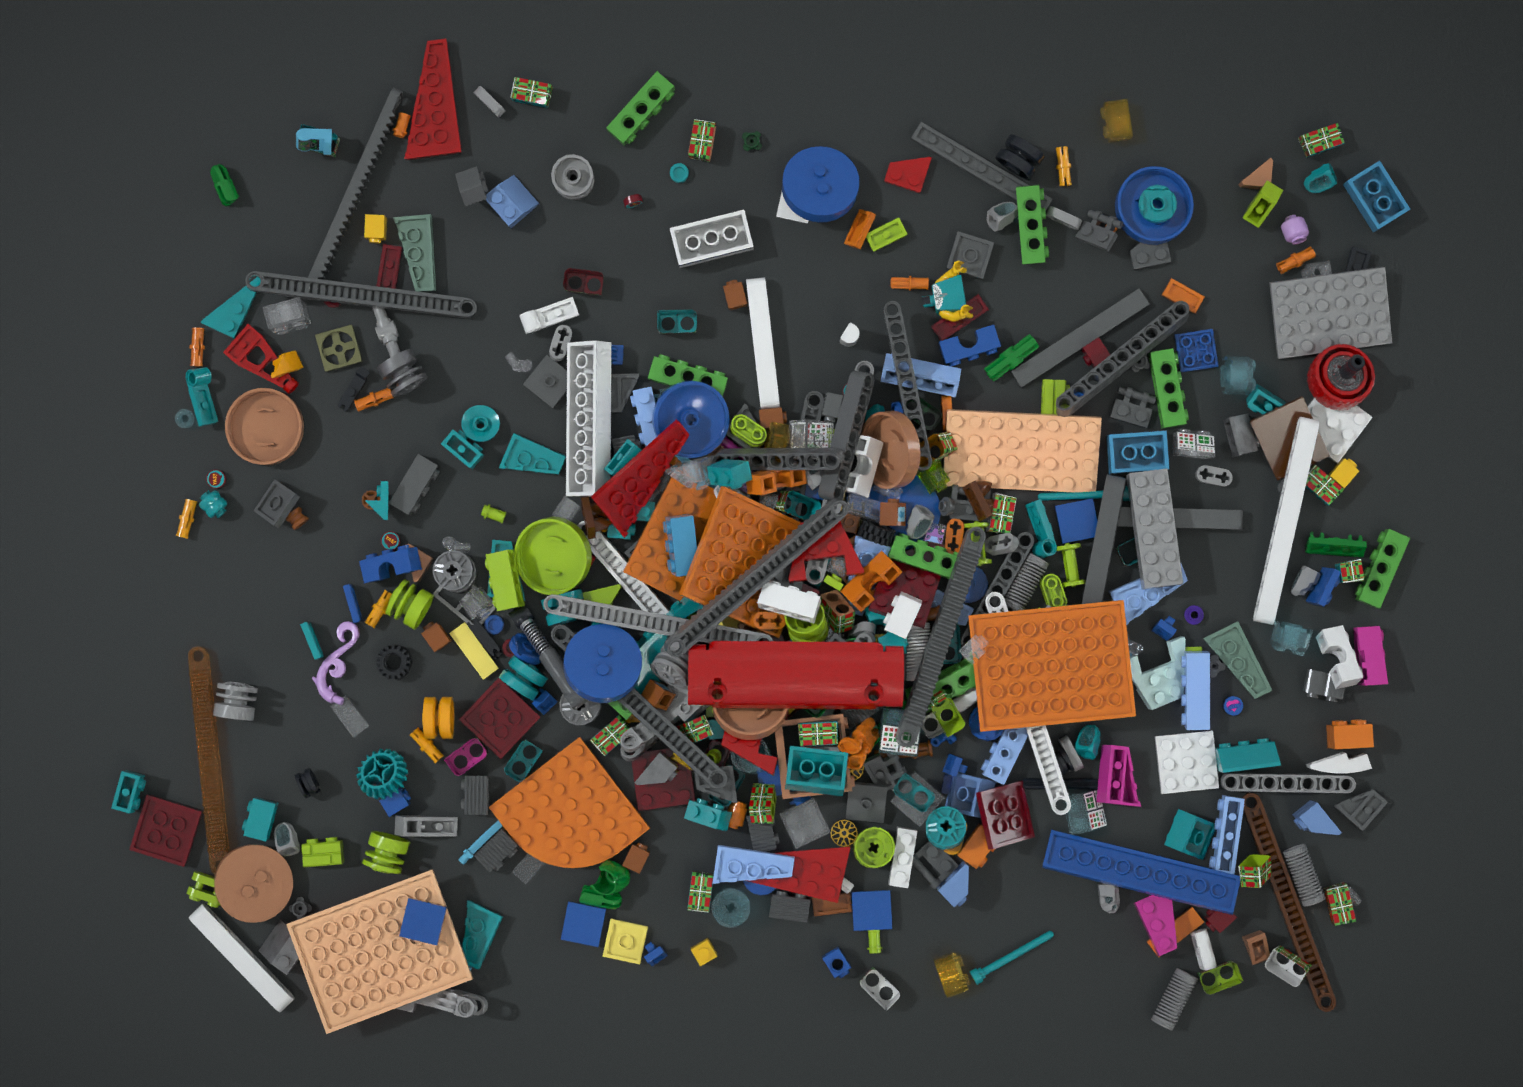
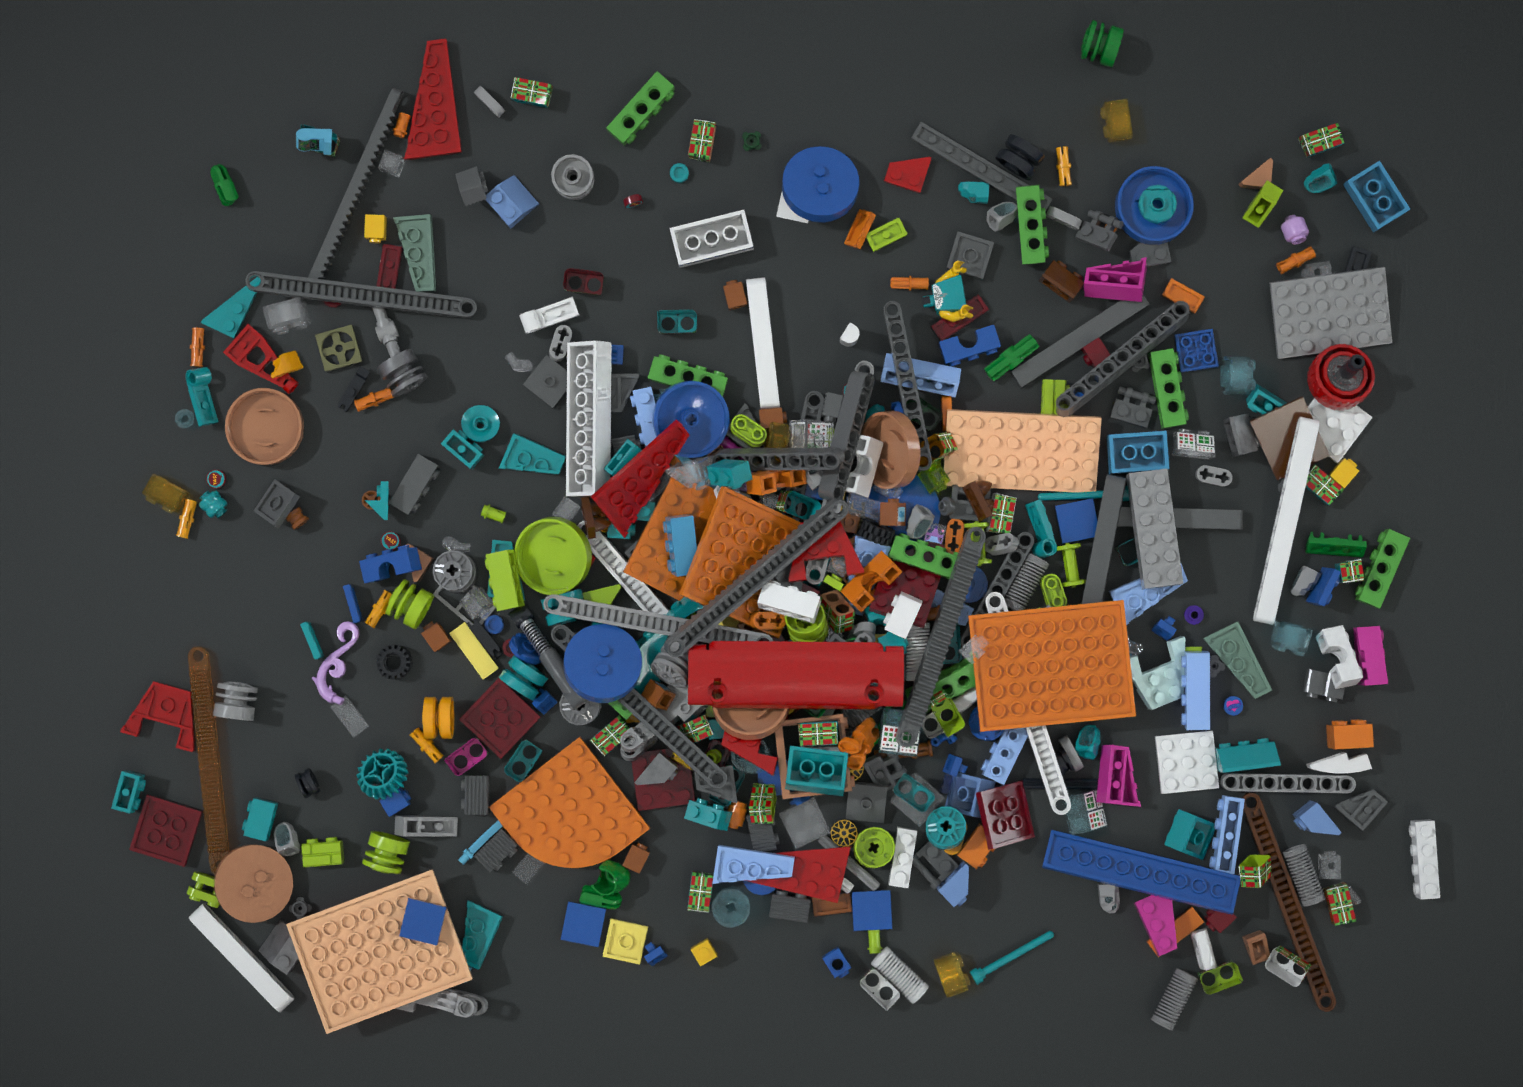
none -> red wing [120,681,194,752]
none -> clear yellow brick [142,473,189,514]
none -> clear brick [378,150,405,178]
none -> light grey axle [818,834,880,891]
none -> white piece [871,947,929,1004]
none -> teal rock [958,182,989,204]
none -> reddish brown slope [1039,260,1084,303]
none -> green wheel [1081,20,1124,68]
none -> dark pink wedge [1084,257,1147,302]
none -> clear brick [1318,851,1341,879]
none -> white brick [1409,819,1440,899]

